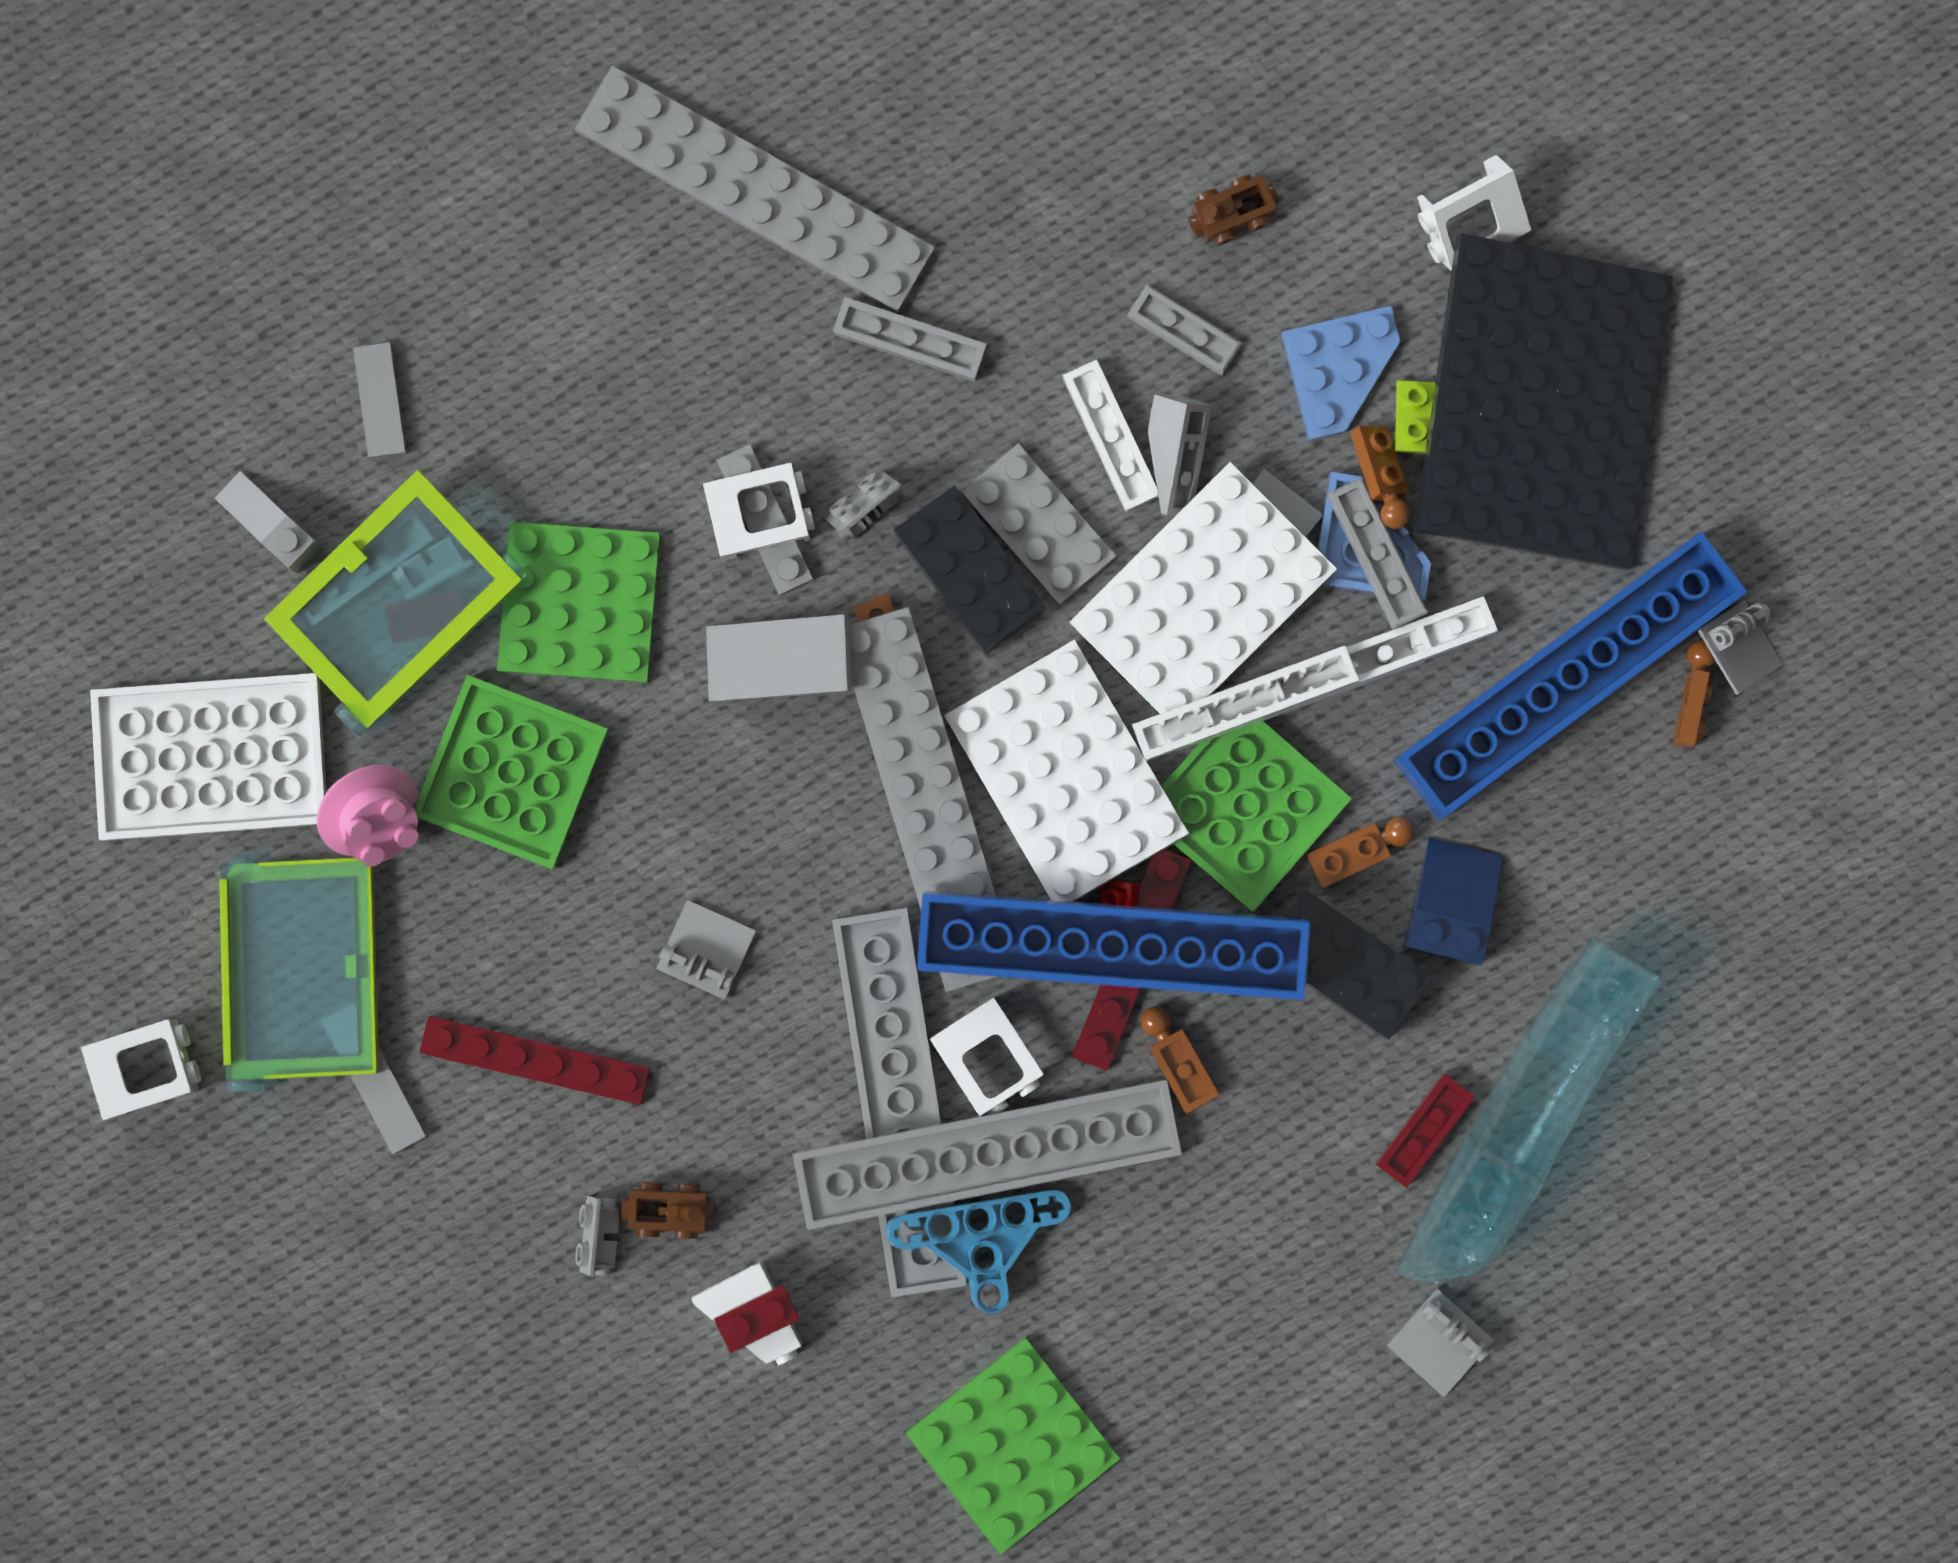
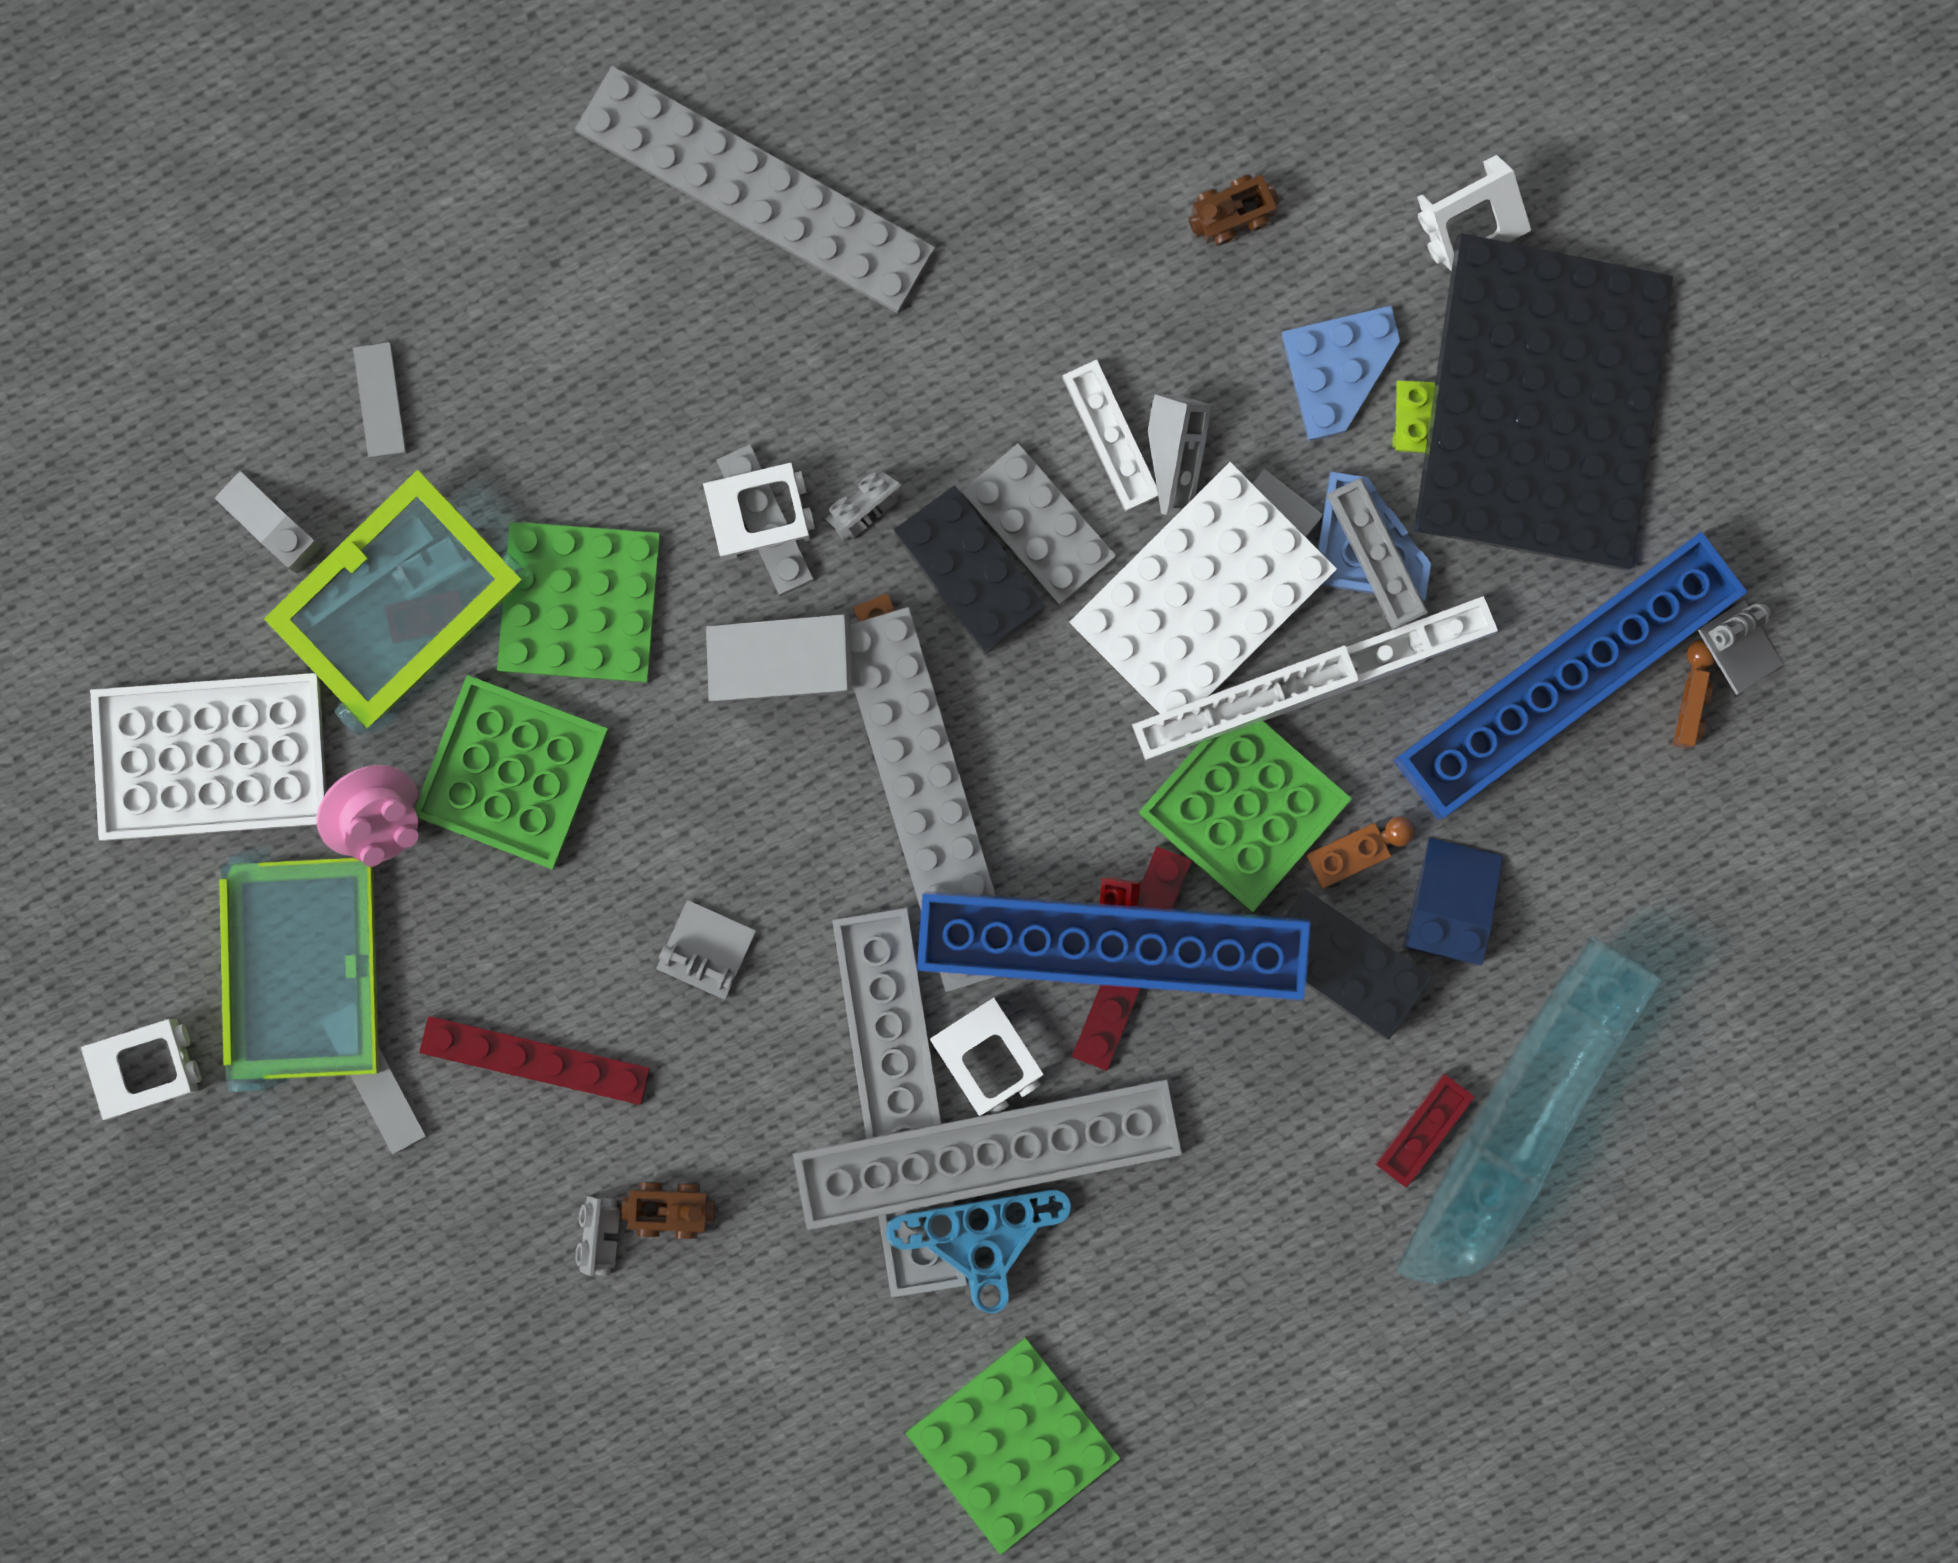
white slope [691,1261,803,1365] -> none
dark red plate [714,1284,800,1354] -> none
light grey plate [833,297,987,382] -> none
white plate [944,640,1189,902] -> none
light grey tile [1127,284,1242,376] -> none
dark orange plate [1141,1006,1219,1114] -> none
dark orange plate [1350,426,1411,529] -> none
light grey hinge [1386,1289,1494,1397] -> none

